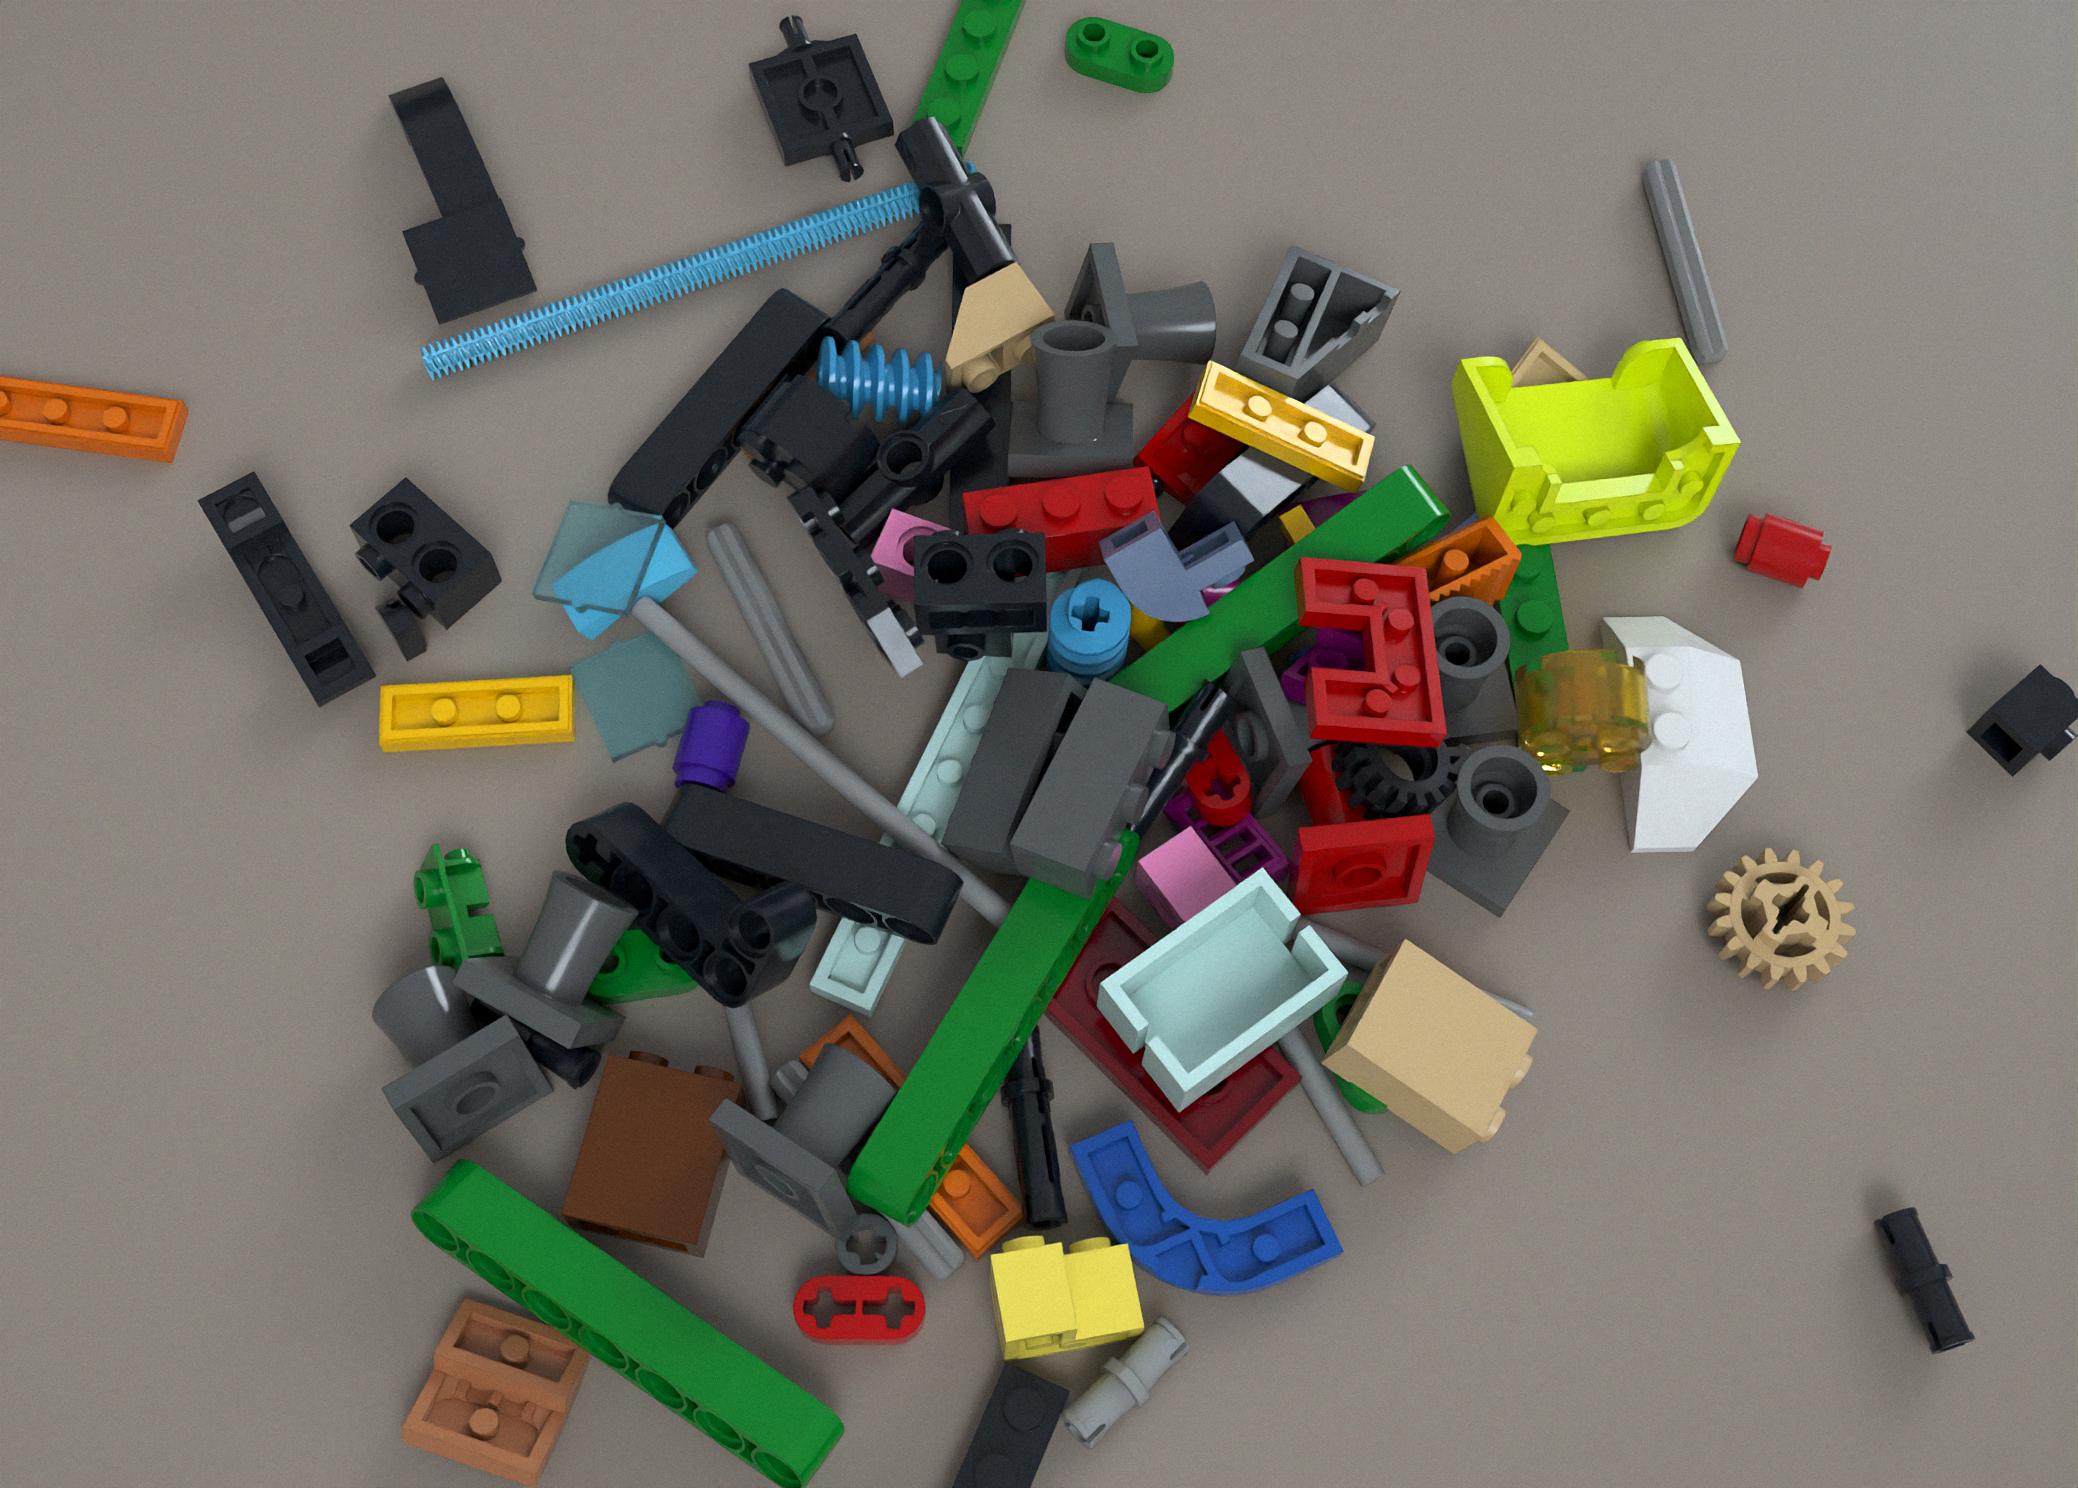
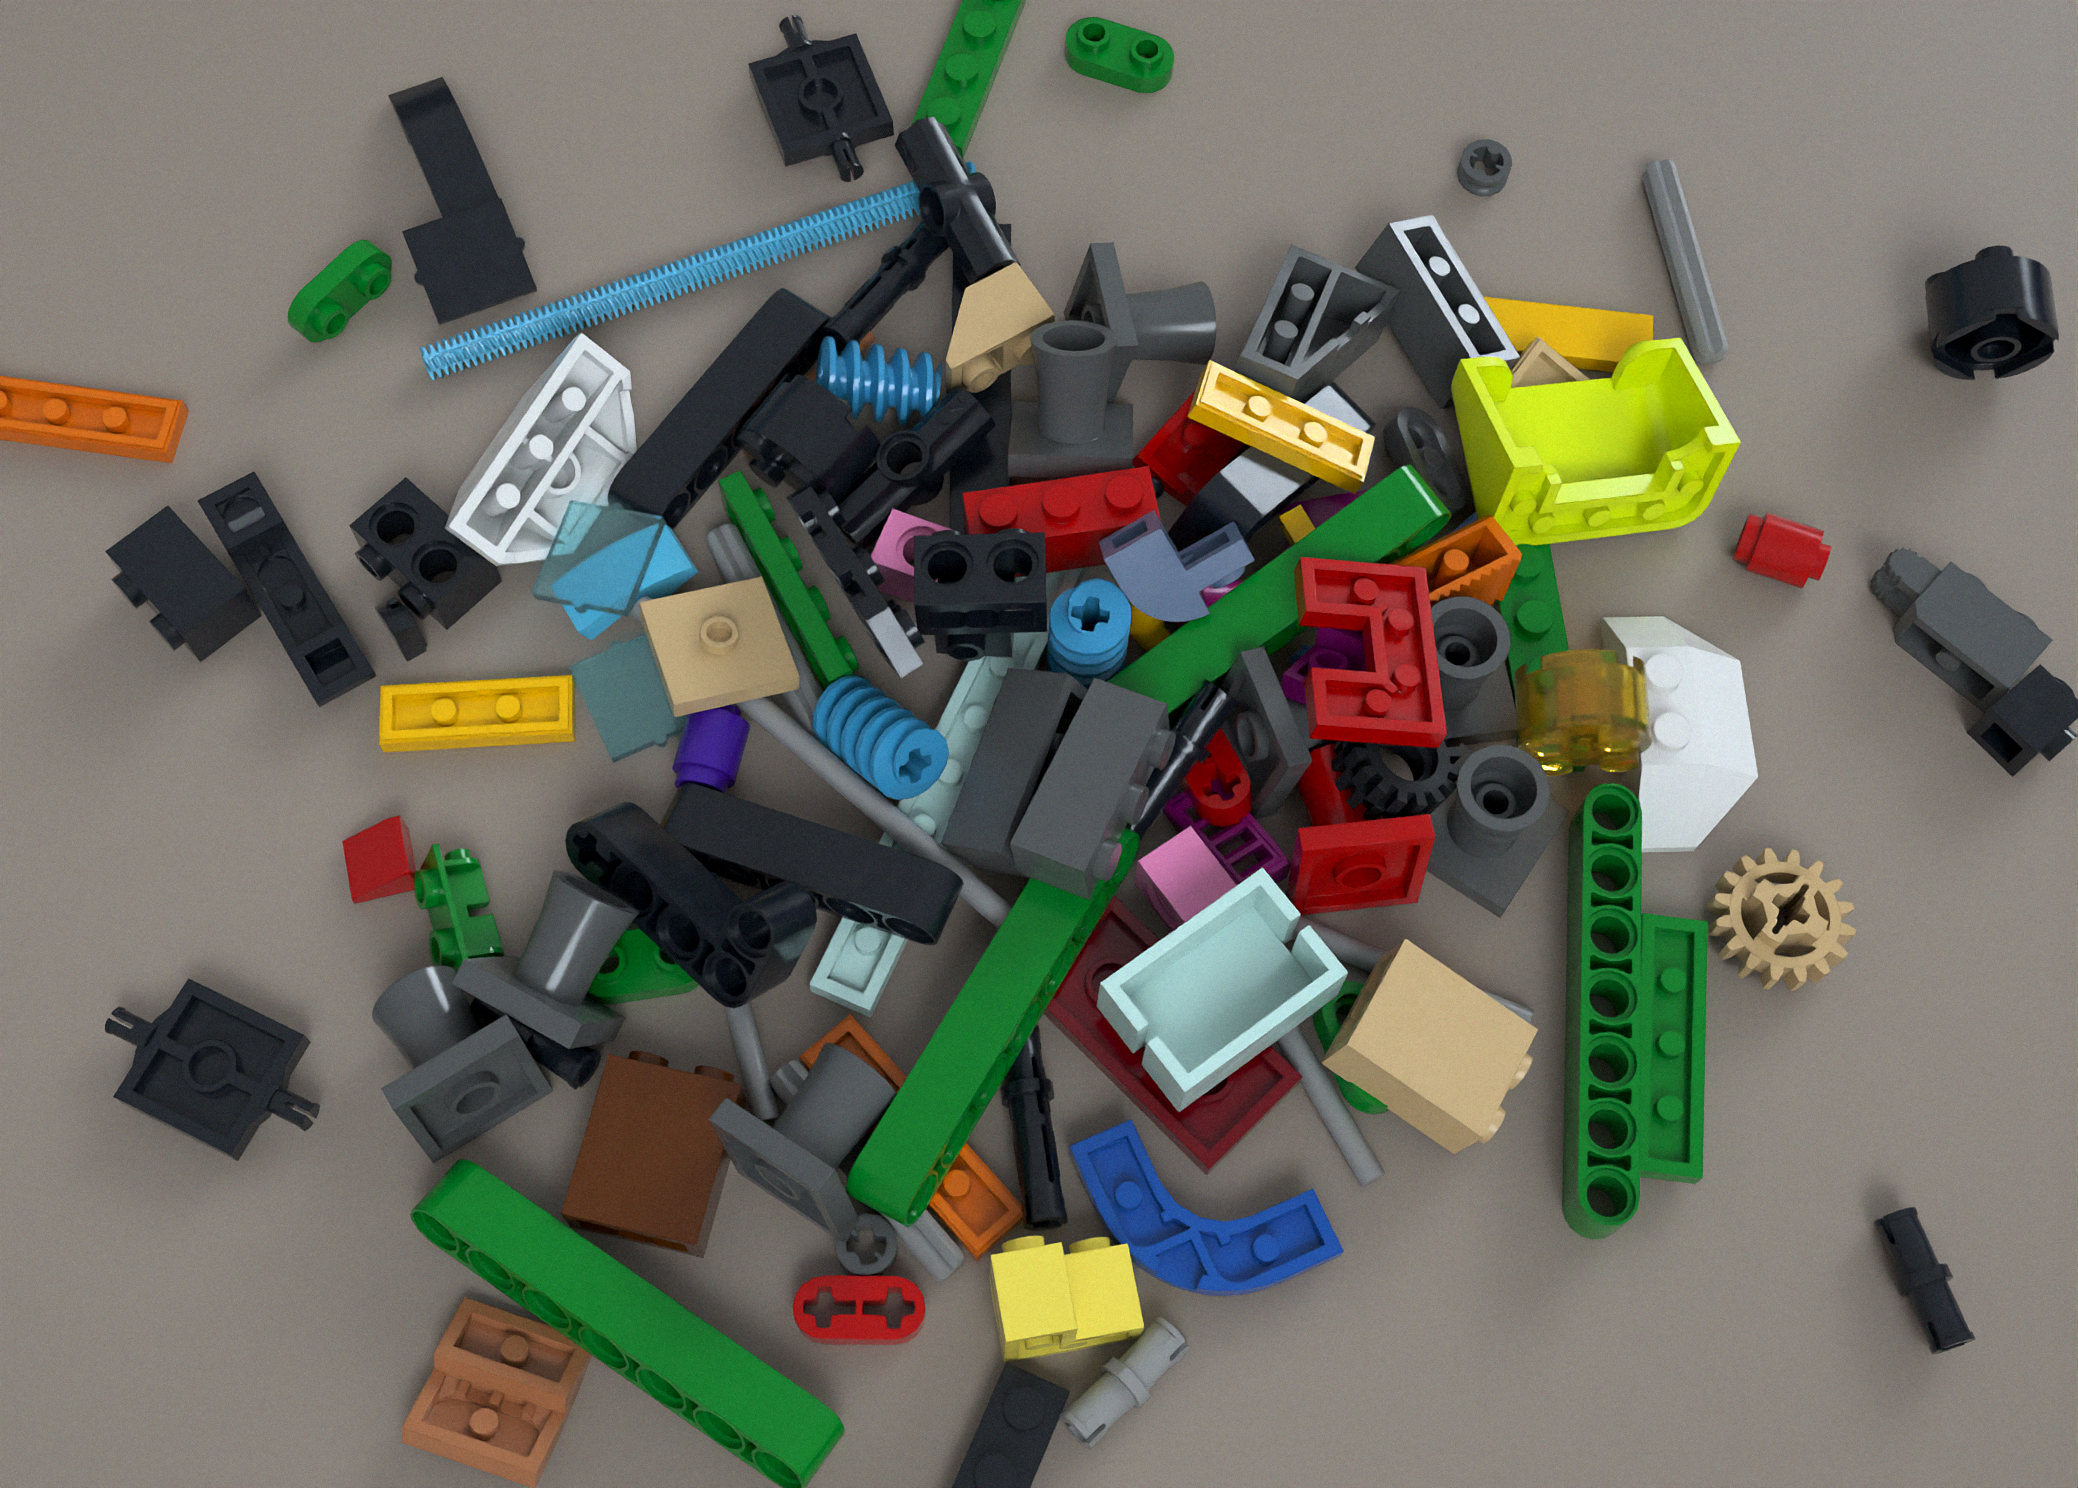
none -> black brick [105,506,262,662]
none -> black plate [105,978,320,1161]
none -> green plate [287,240,392,343]
none -> red slope [342,815,416,904]
none -> white wedge [445,332,637,566]
none -> tan plate [639,576,800,717]
none -> green plate [718,470,859,691]
none -> dark azure piece [813,675,949,800]
none -> dark grey brick [1355,215,1520,409]
none -> flat silver plate [1383,407,1469,517]
none -> dark grey bush [1457,139,1512,196]
none -> yellow tile [1484,297,1653,373]
none -> green beam [1562,783,1642,1240]
none -> green plate [1640,913,1708,1184]
none -> dark grey hinge [1870,547,2053,713]
none -> black brick [1925,245,2059,380]

